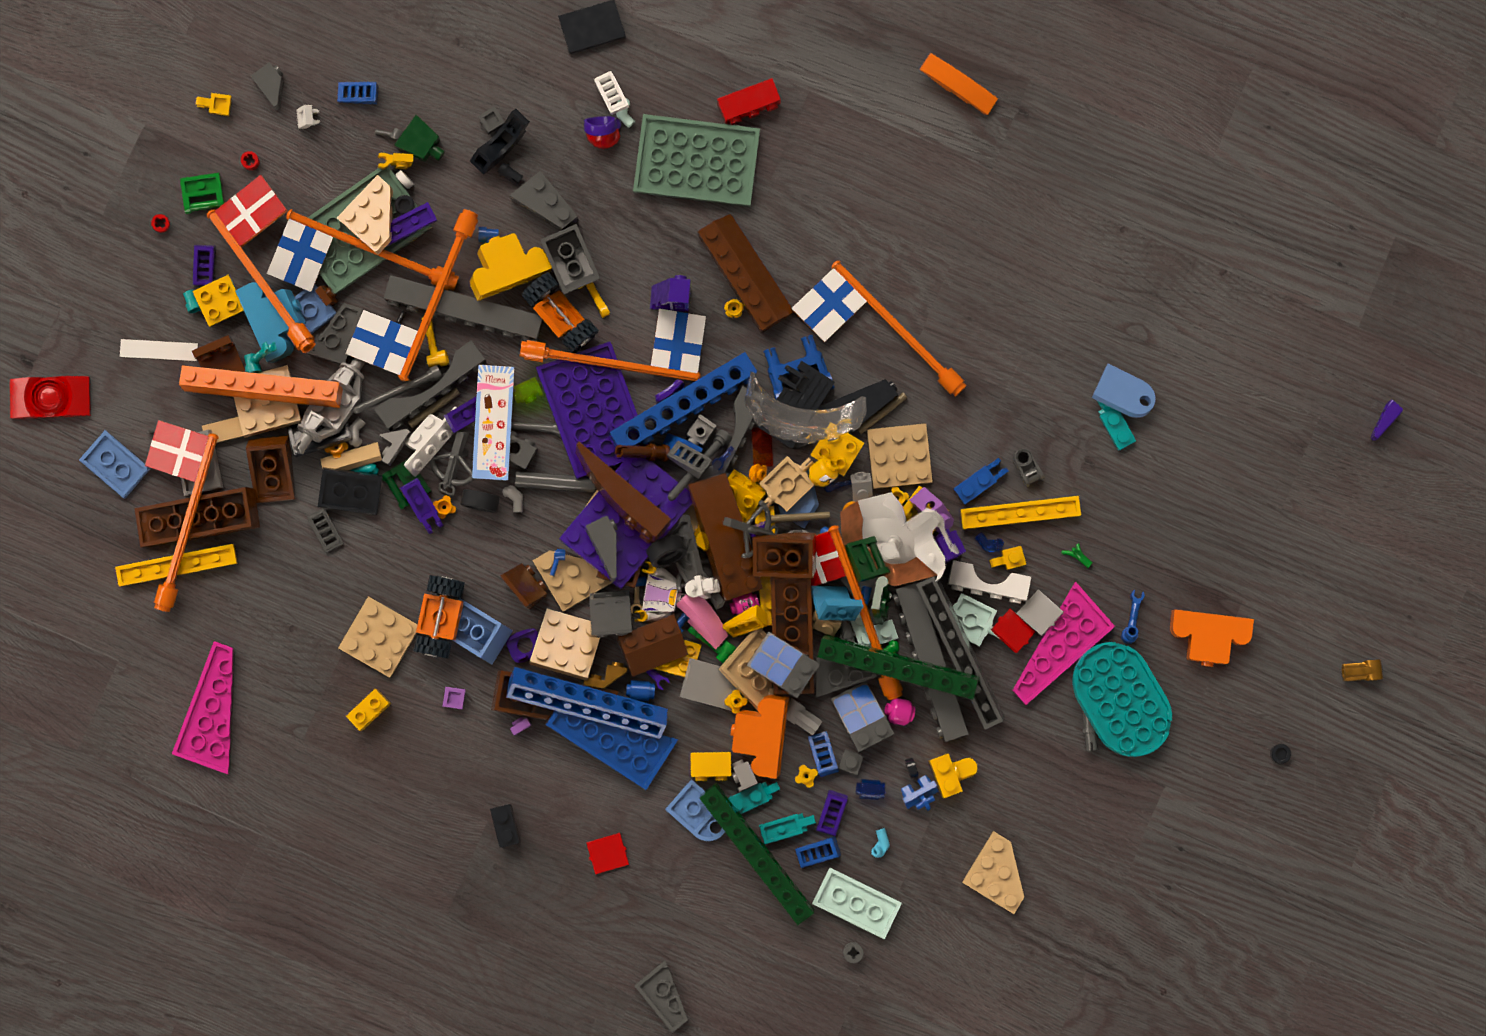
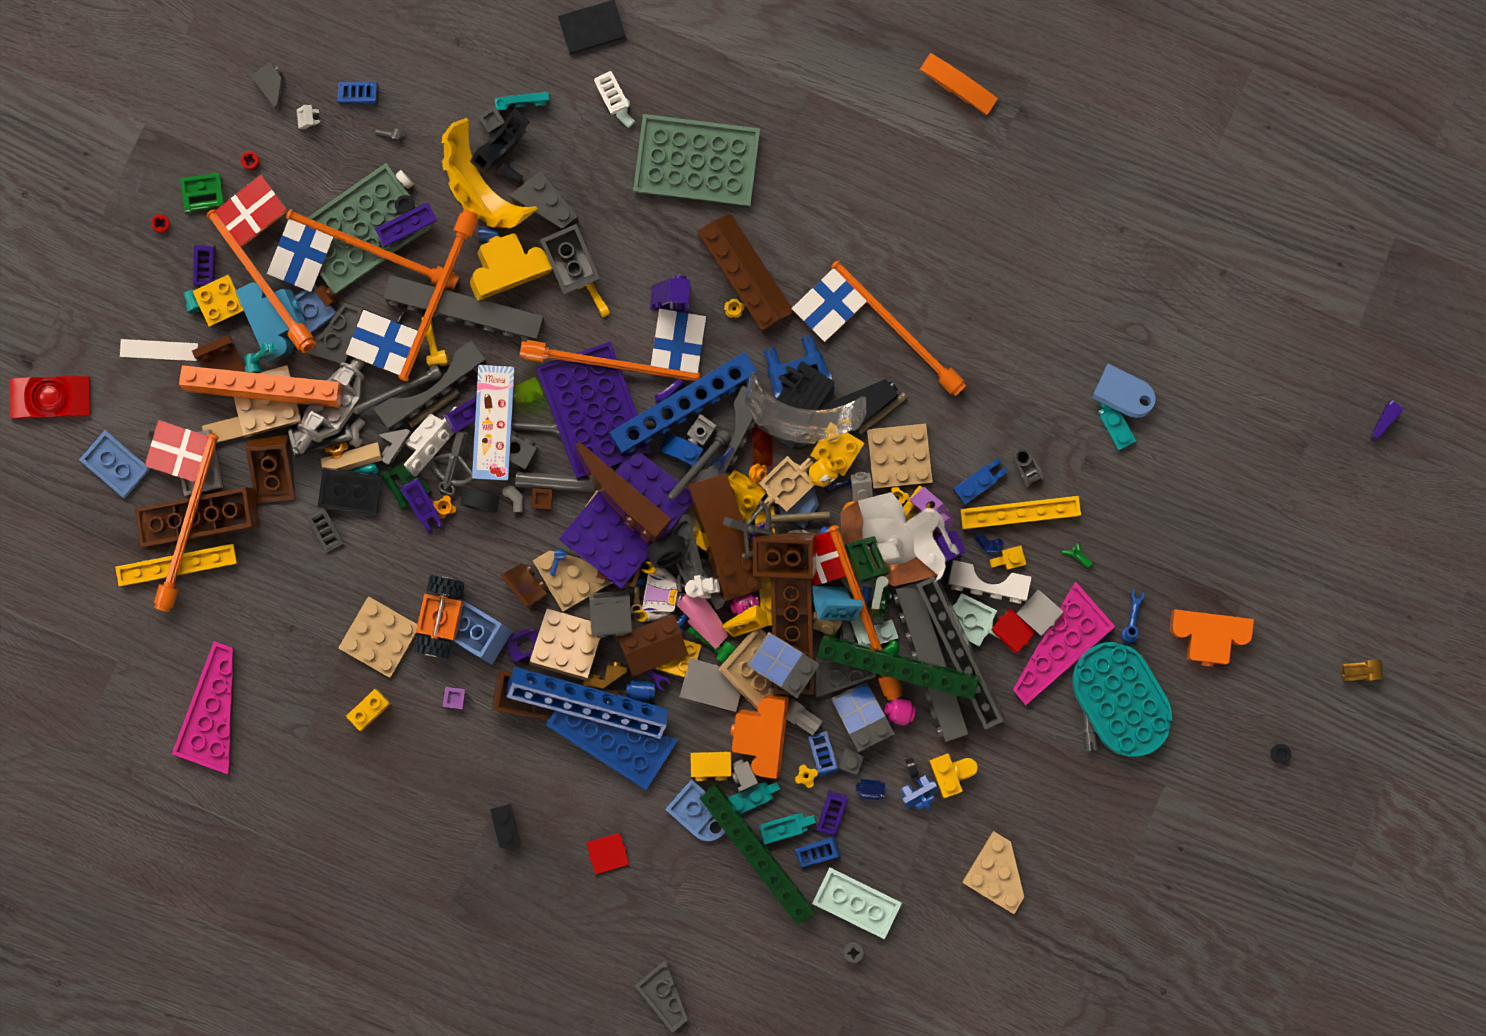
yellow plate [196,93,232,116] -> none
tan plate [337,175,393,255] -> none
yellow plate [378,152,413,169] -> none
dark green torso [395,115,445,162] -> none
medium lavender plate [510,717,532,735] -> none
plate [522,272,599,353] -> none
dark purple piece [584,116,621,149] -> none
dark grey slope [585,516,618,583] -> none
reddish brown pin [615,444,670,462] -> none
dark grey slope [666,441,712,479] -> none
red brick [717,78,781,125] -> none
yellow plate [724,690,747,714] -> none
medium azure arm [871,828,890,858] -> none
none -> yellow windscreen [442,118,538,228]
none -> teal hinge [495,92,550,111]
none -> reddish brown plate [531,488,553,510]

